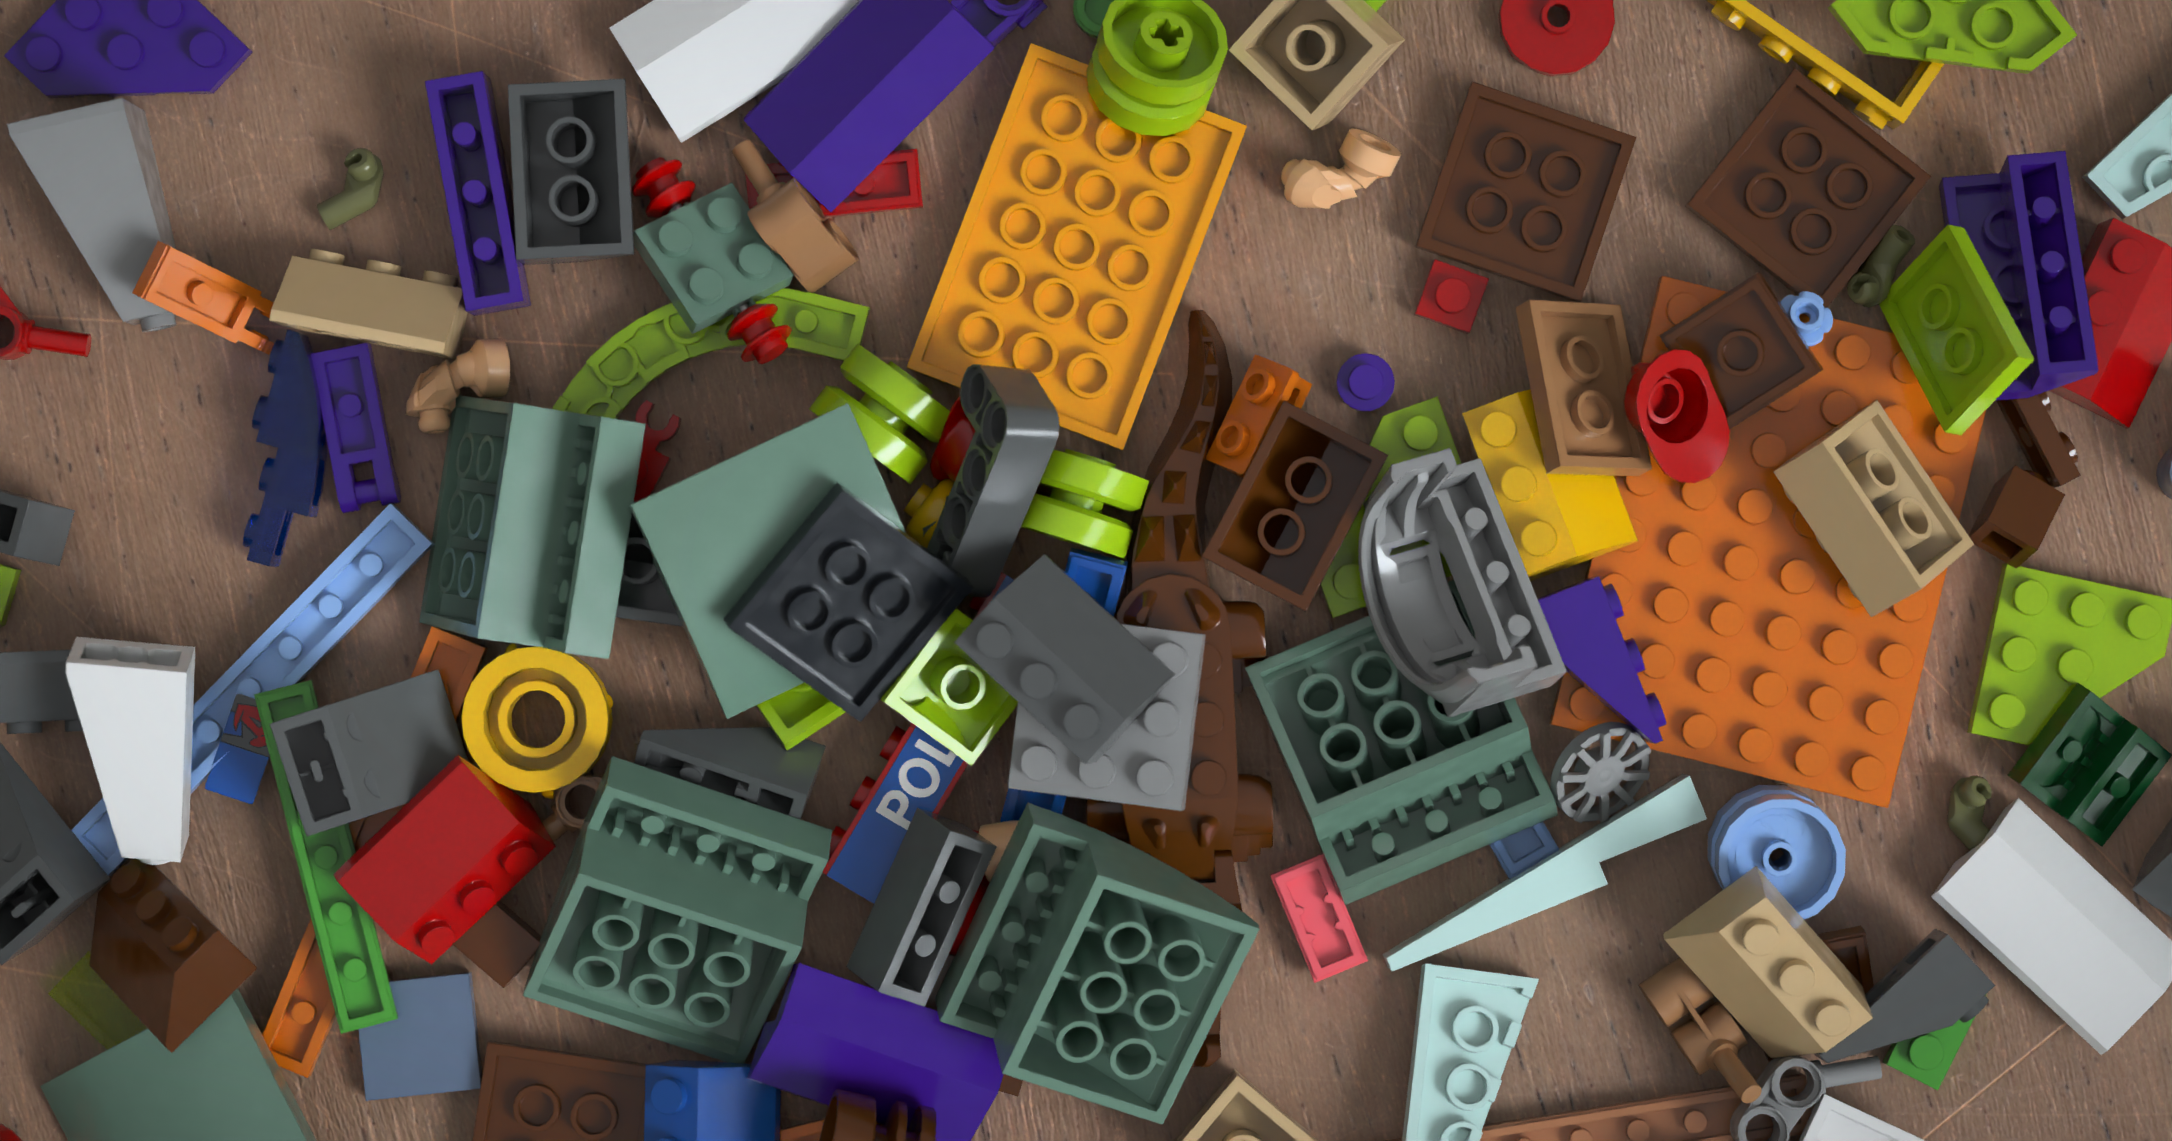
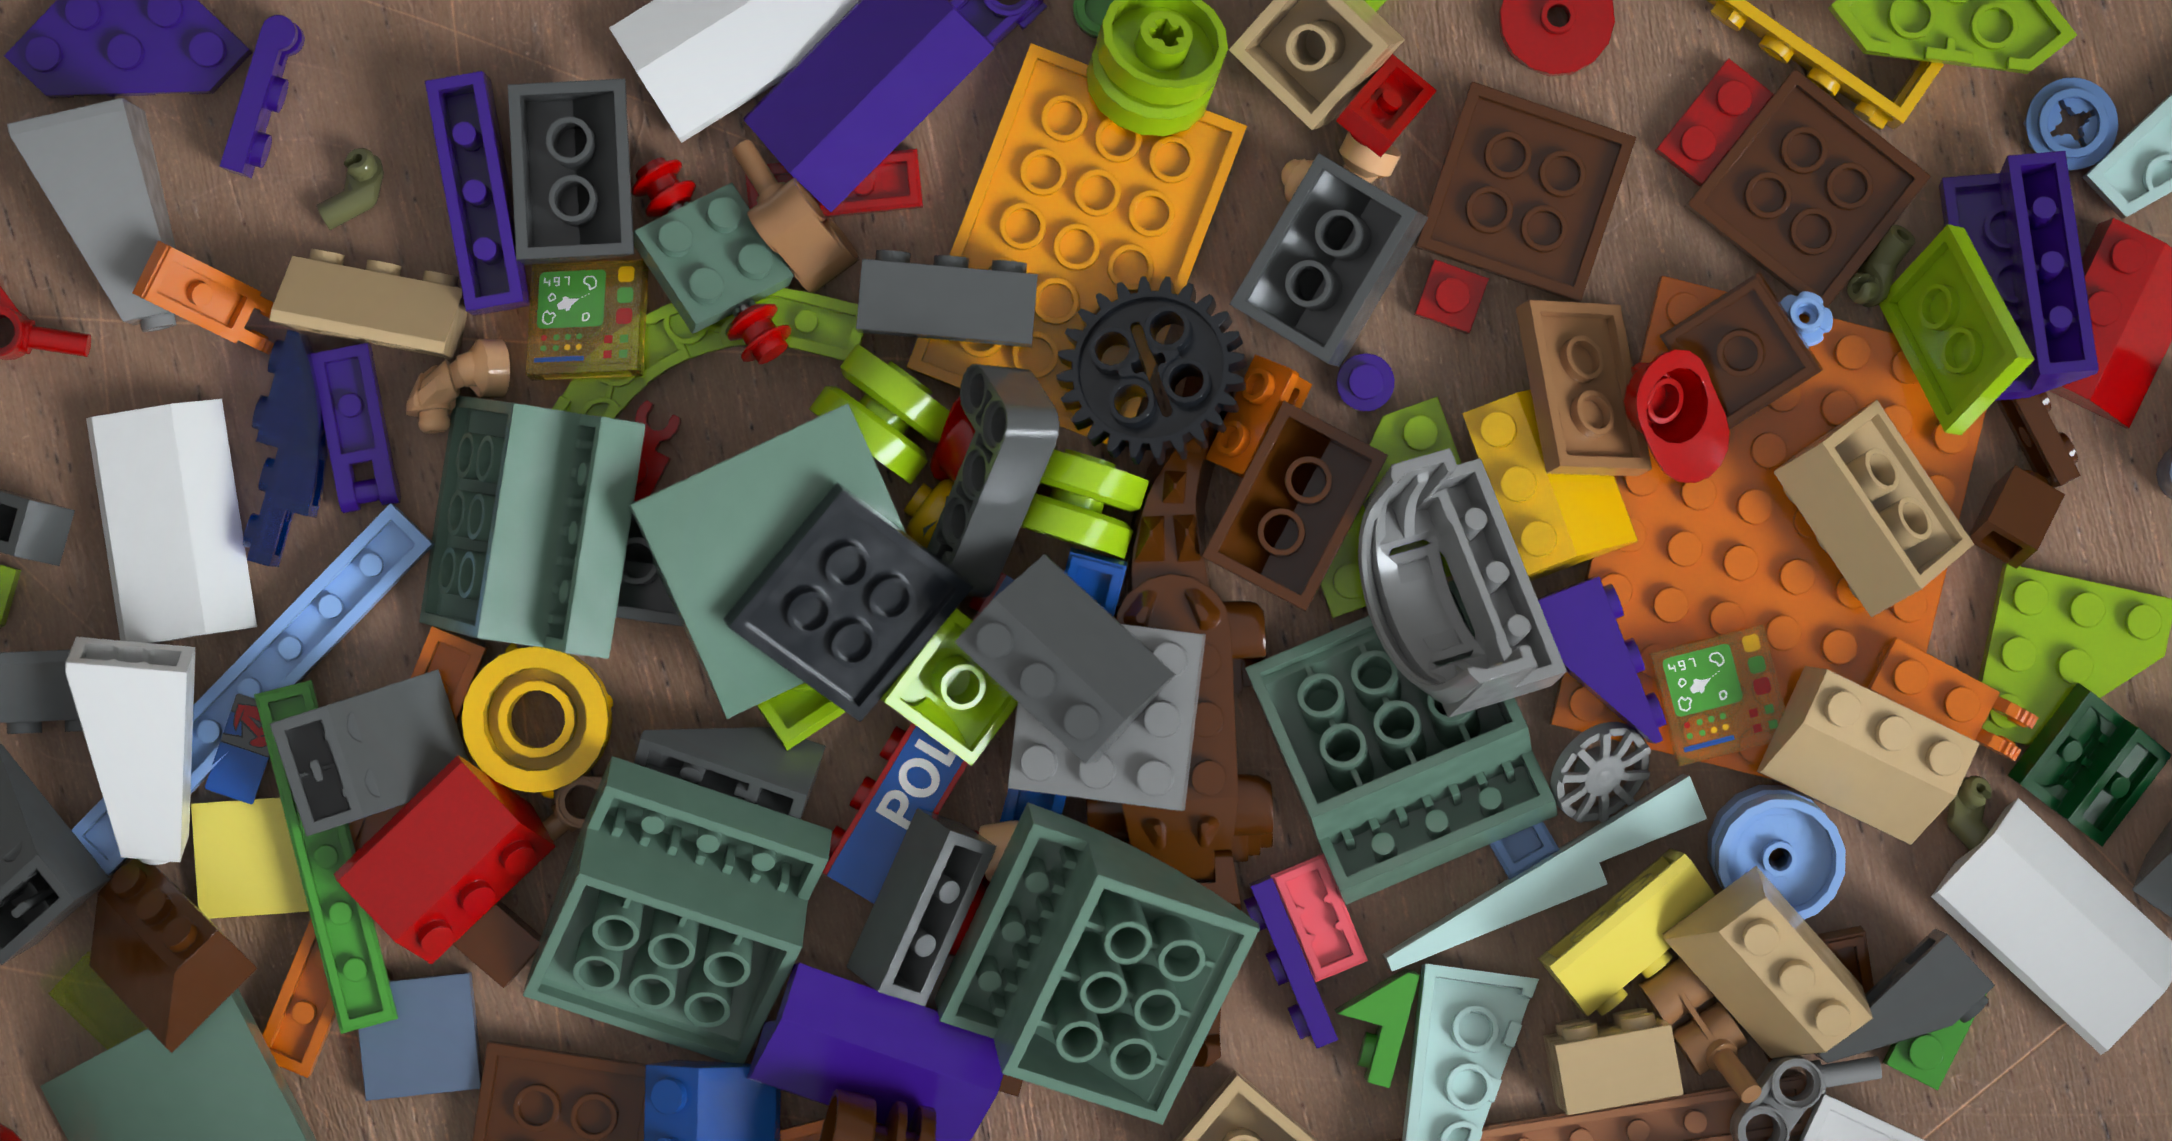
none -> white slope [86,399,257,643]
none -> light yellow tile [191,797,309,919]
none -> dark purple plate [219,15,305,179]
none -> clear yellow tile [525,259,649,381]
none -> dark grey brick [856,250,1038,348]
none -> black gear [1057,276,1248,465]
none -> dark grey slope [1230,153,1429,367]
none -> dark purple plate [1243,875,1338,1049]
none -> bright green slope [1334,968,1420,1088]
none -> red plate [1336,54,1437,158]
none -> light yellow slope [1538,848,1716,1016]
none -> tan brick [1543,1008,1684,1115]
none -> tile [1648,624,1785,766]
none -> red plate [1654,58,1774,186]
none -> tan slope [1757,666,1980,845]
none -> orange hinge [1867,638,2039,761]
none -> medium blue gear [2023,78,2118,171]

